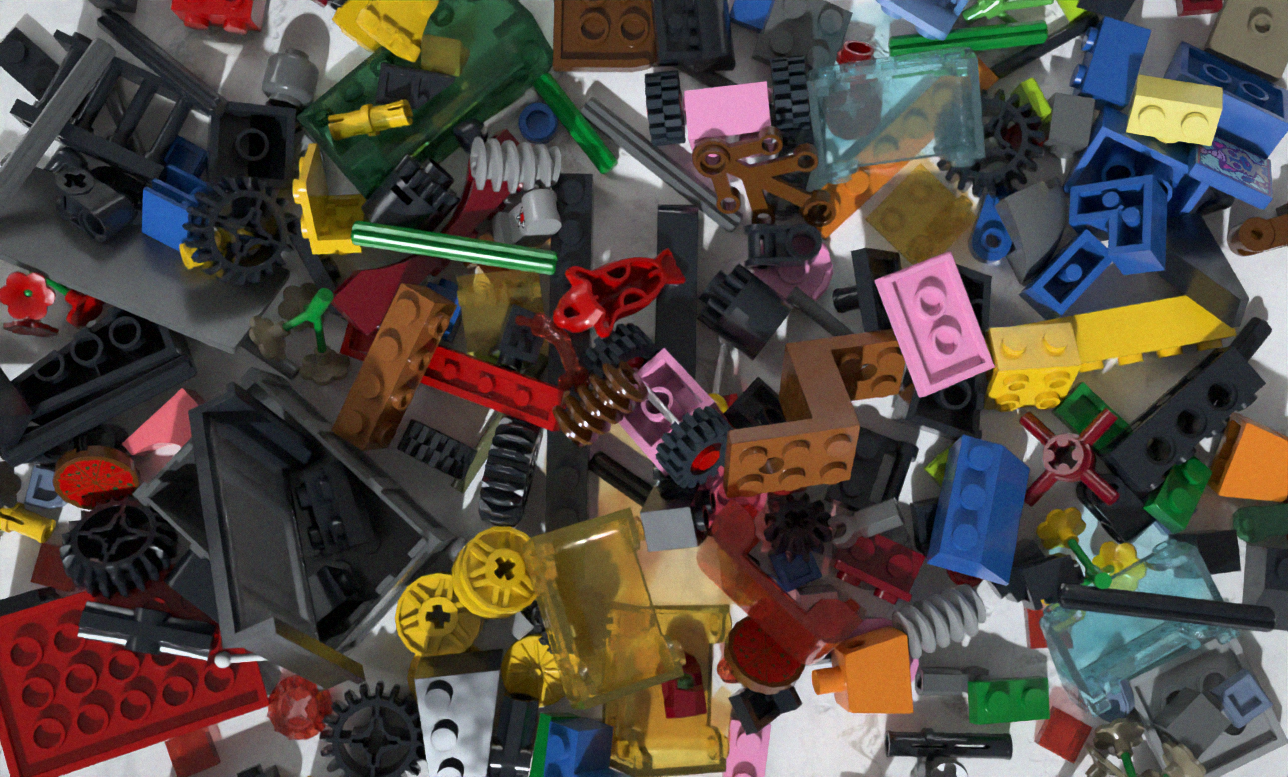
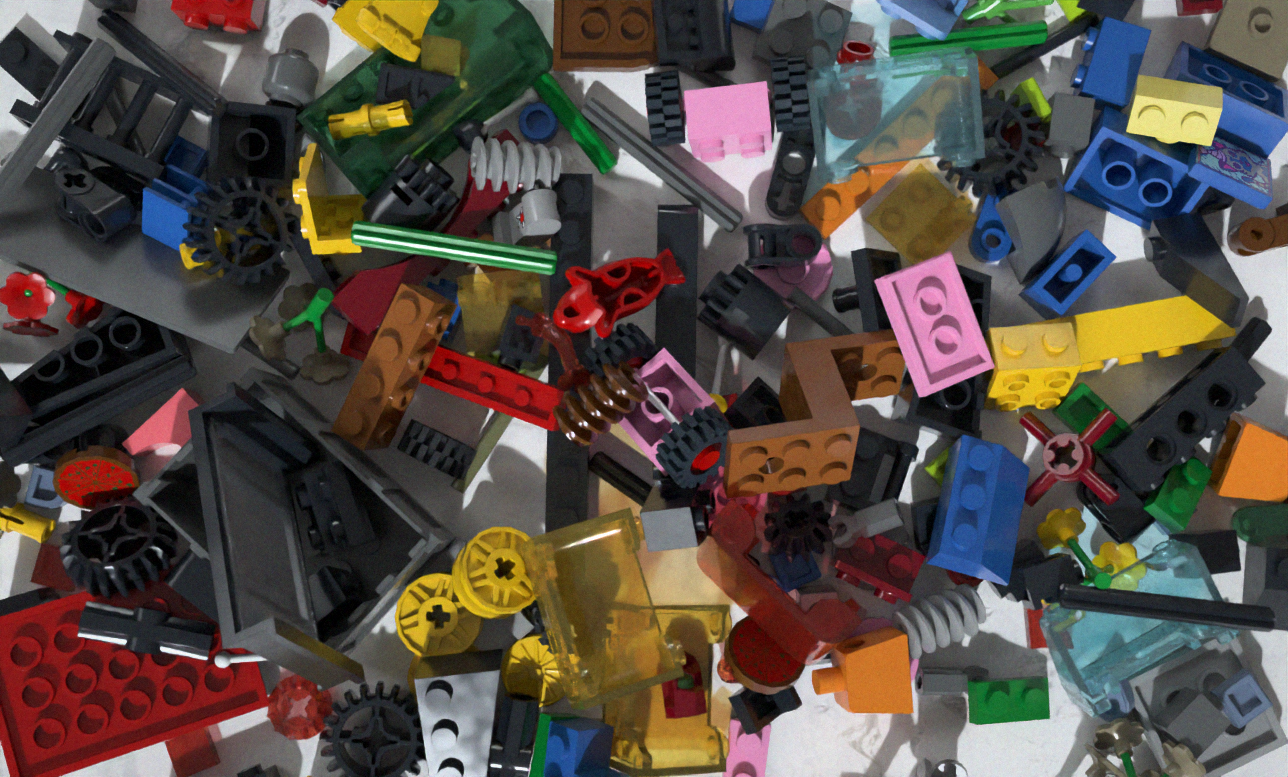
black gear [478,416,541,528] -> none
reddish brown plant [692,126,836,227] -> none
black pin [884,728,1013,762] -> none
clear red tile [1034,706,1093,764] -> none
blue brick [1069,174,1168,275] -> none

